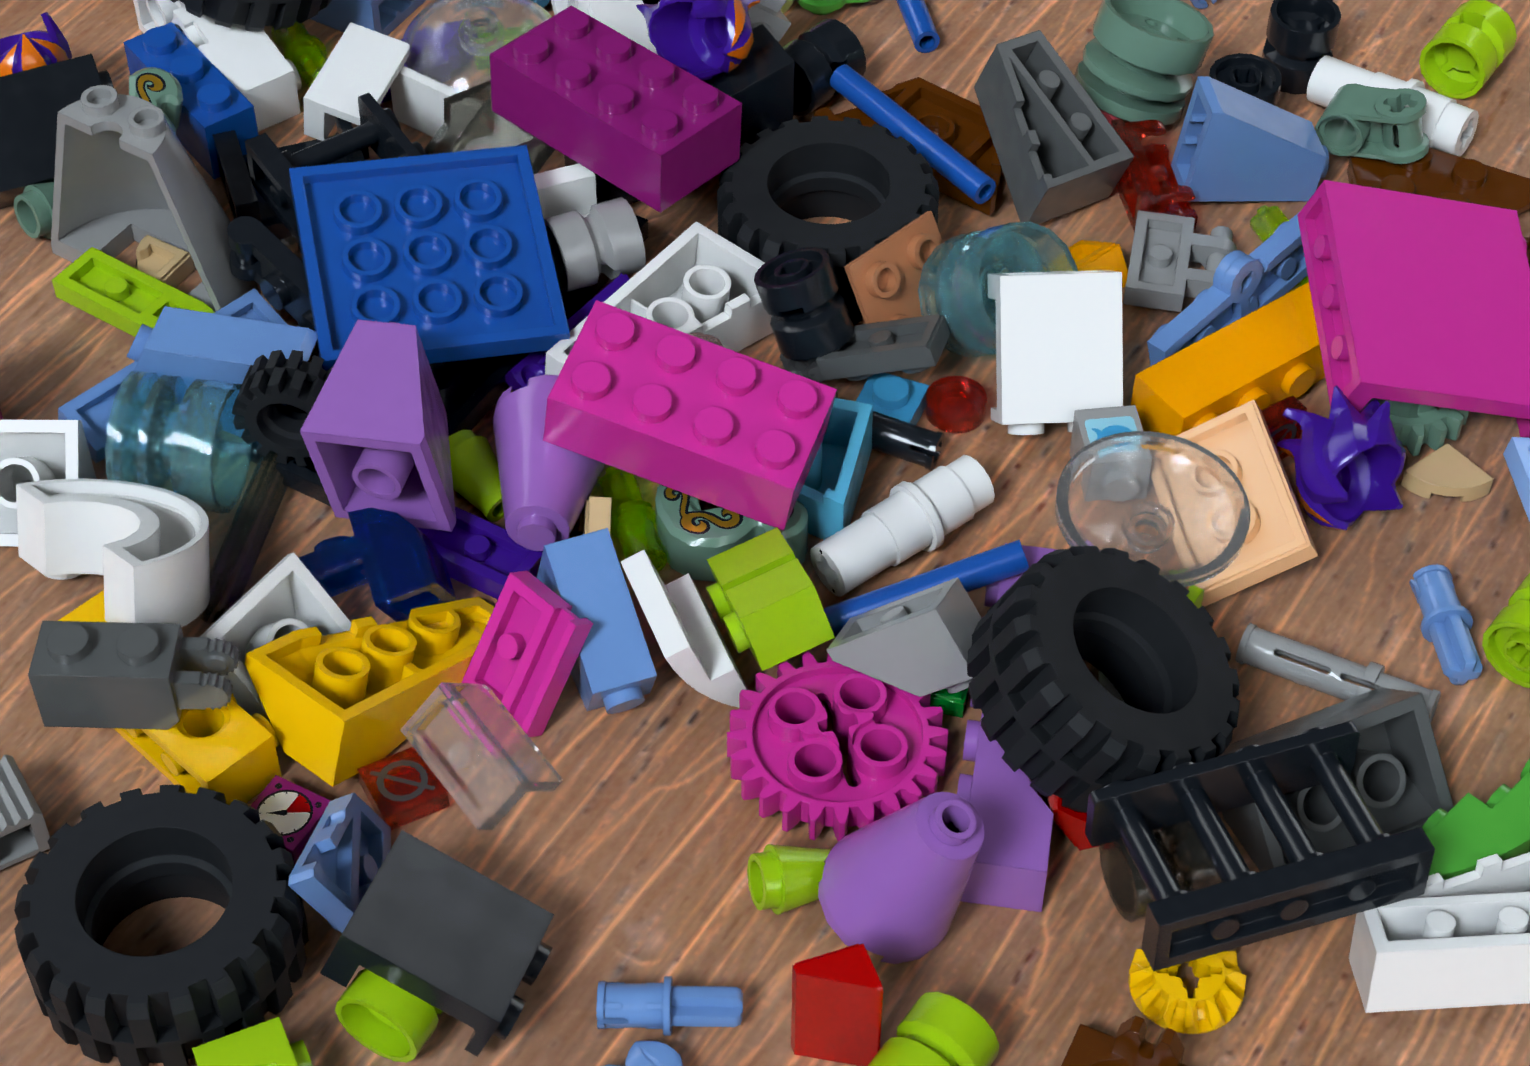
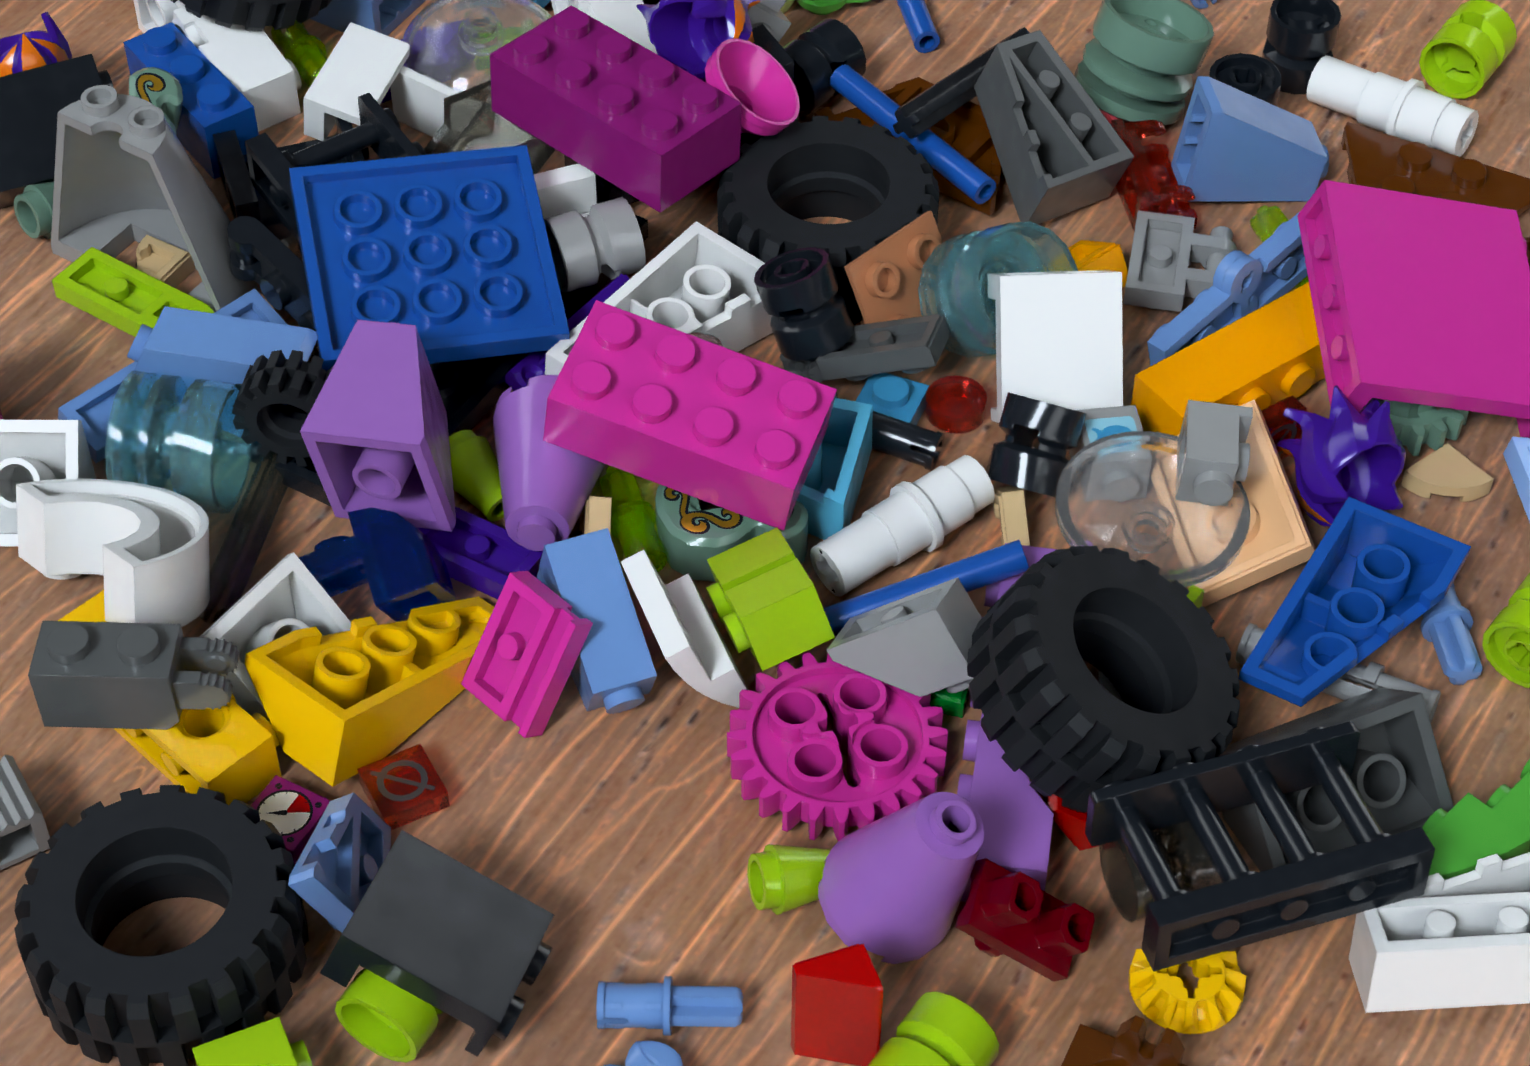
clear panel [400,682,563,830] -> none
sand green piece [1315,83,1430,164] -> none
none -> dark pink piece [705,38,800,136]
none -> black axle [893,27,1030,139]
none -> dark red hips [955,858,1095,982]
none -> black wheel [986,392,1087,498]
none -> tan tile [993,486,1030,546]
none -> light grey brick [1176,400,1253,506]
none -> blue wedge [1238,497,1471,707]

